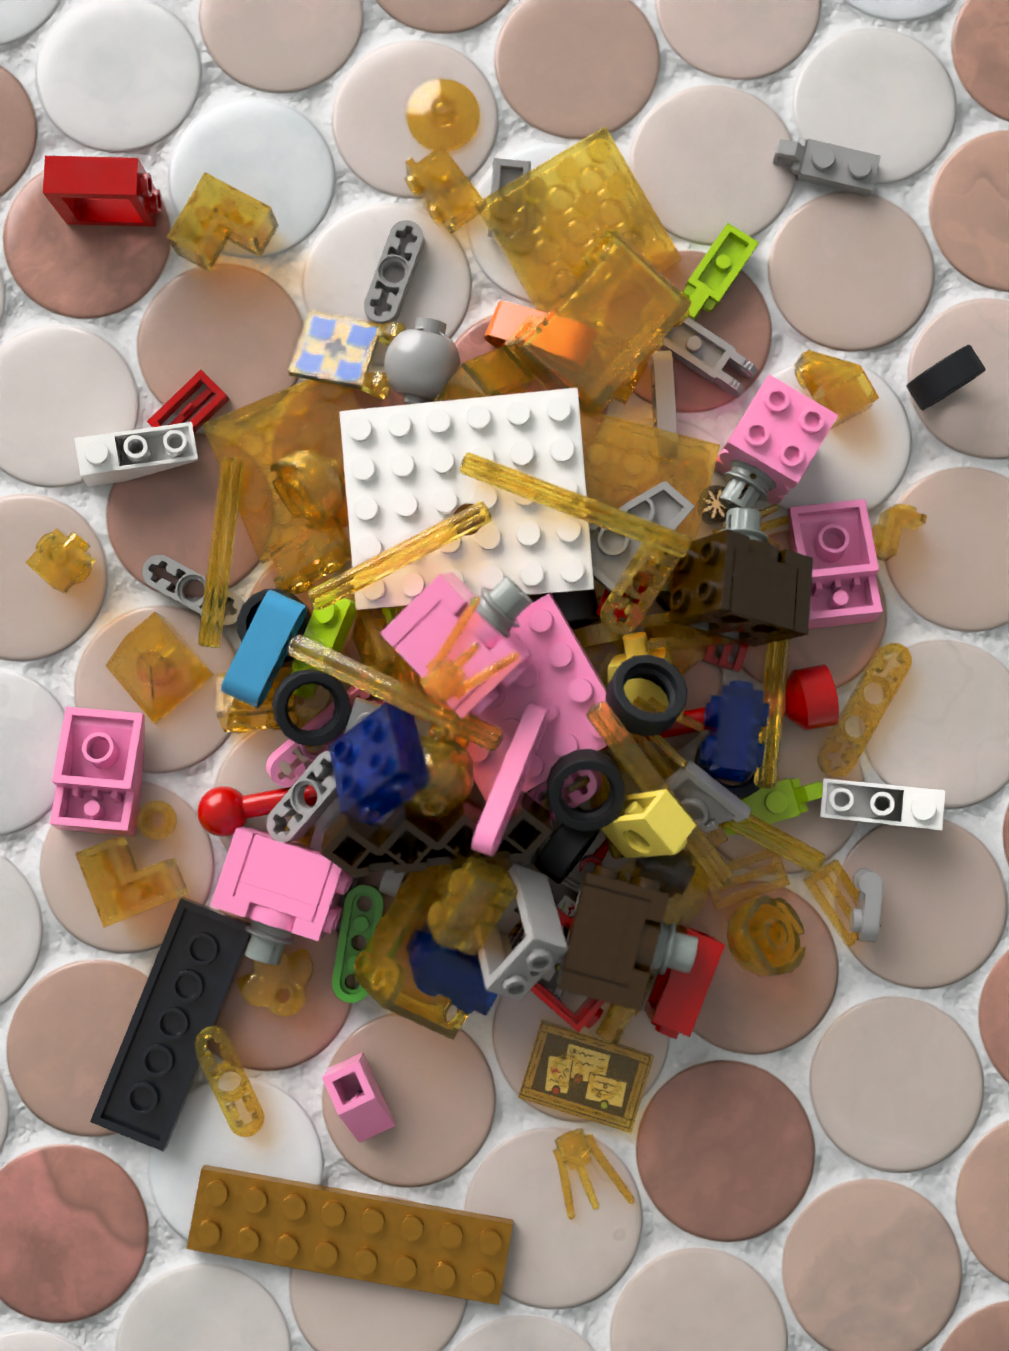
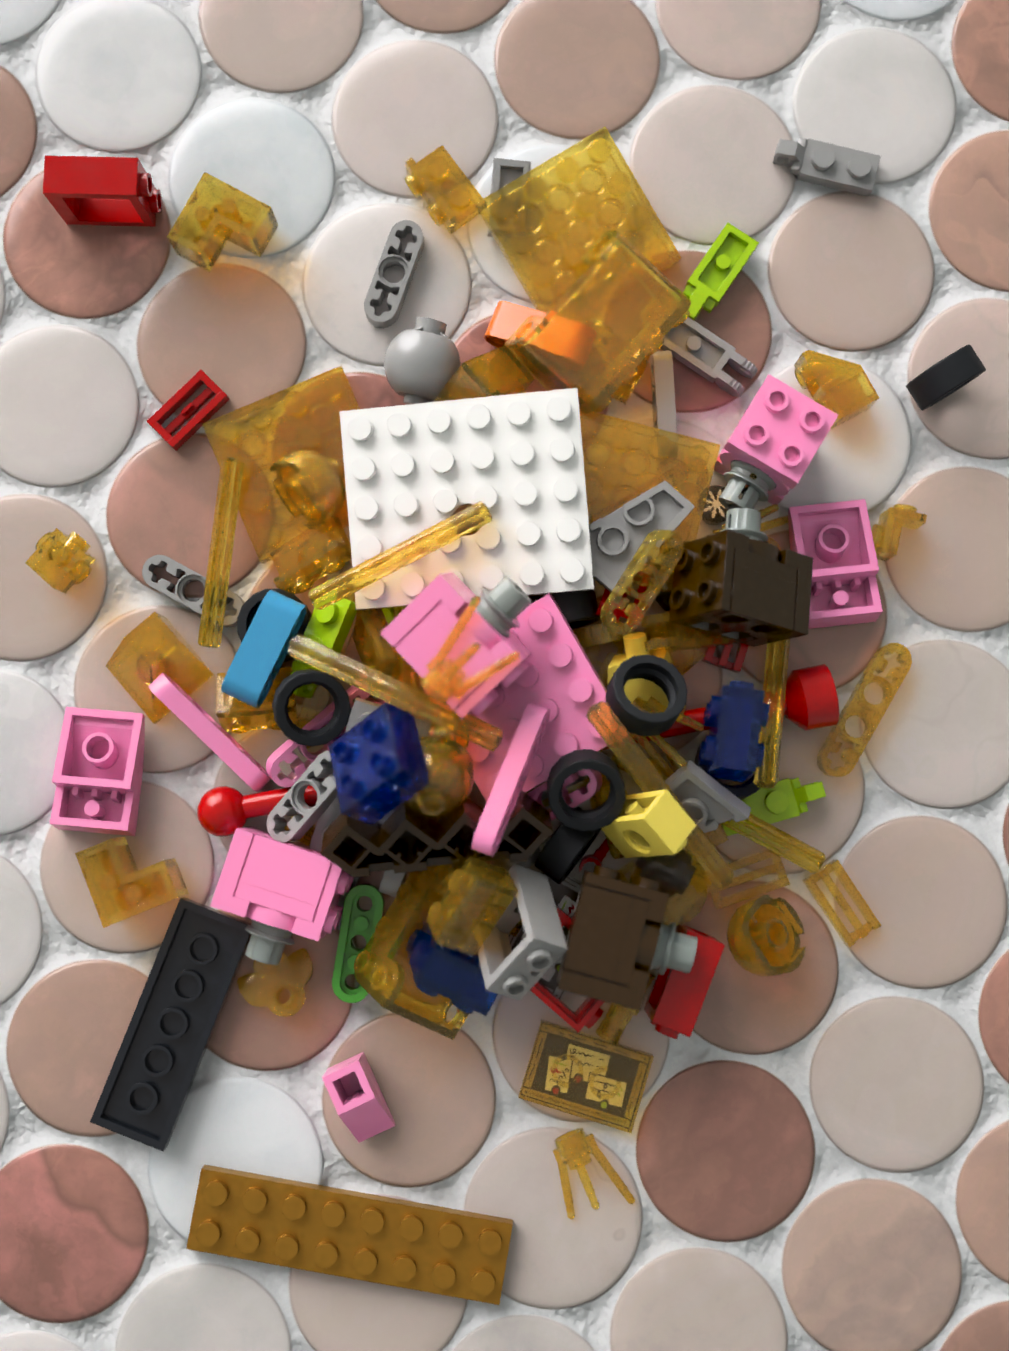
white slope [74,422,199,487] -> none
clear yellow plate [137,801,177,840] -> none
clear yellow beam [194,1026,264,1137] -> none
clear yellow flag [288,310,406,399] -> none
clear yellow dish [406,79,480,152] -> none
clear yellow axle [460,452,692,558] -> none
white slope [820,778,946,830] -> none
light grey plate [850,868,883,942] -> none
none -> bright pink beam [149,672,271,792]

